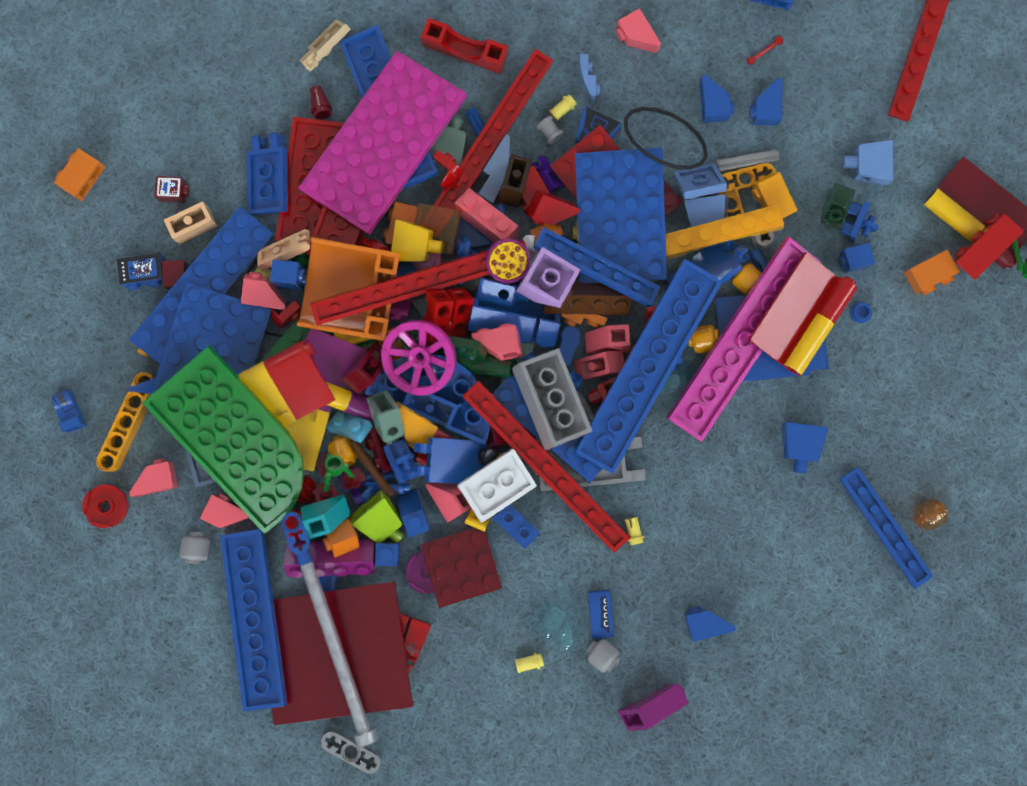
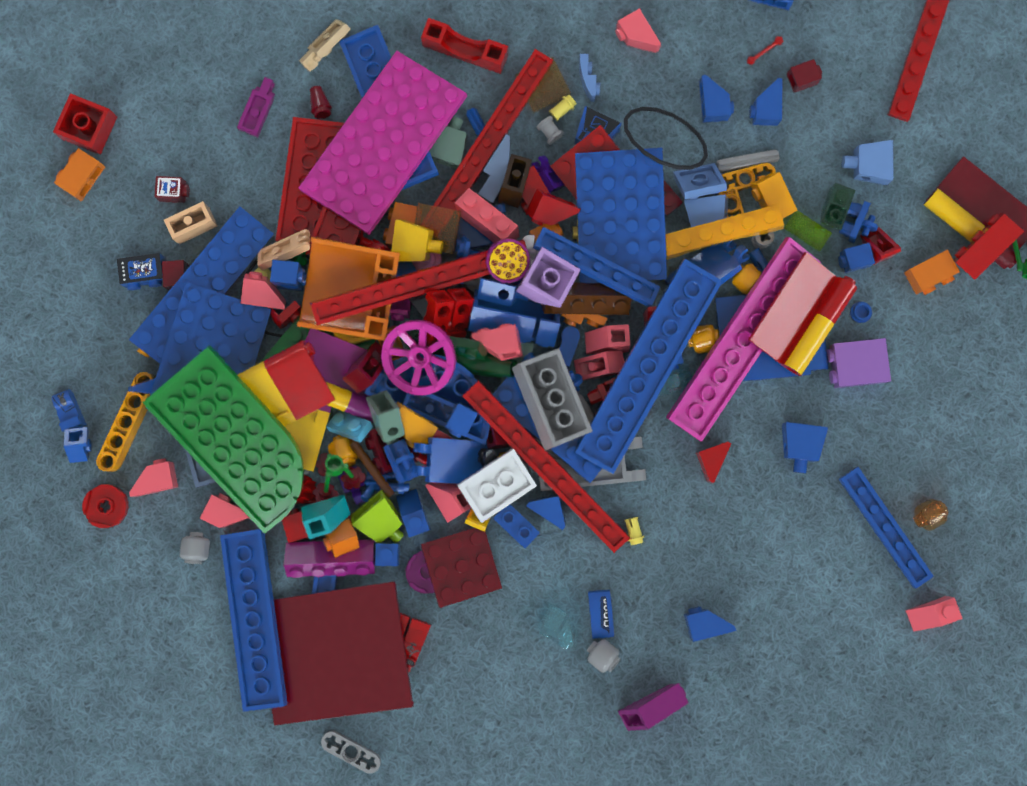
blue tile [247,132,288,215] -> none
flat silver piece [282,512,379,747] -> none
red plate [433,150,463,187] -> none
light yellow pin [515,652,544,673] -> none
none -> red brick [53,93,117,155]
none -> blue brick [63,427,92,463]
none -> magenta hinge [237,77,275,138]
none -> blue brick [446,402,478,438]
none -> clear orange tile [515,57,571,113]
none -> blue slope [526,494,566,530]
none -> red slope [696,441,732,483]
none -> clear neon green plate [784,211,832,251]
none -> dark red brick [786,59,822,93]
none -> medium lavender brick [827,338,891,388]
none -> red slope [860,227,901,265]
none -> coral slope [905,596,963,631]

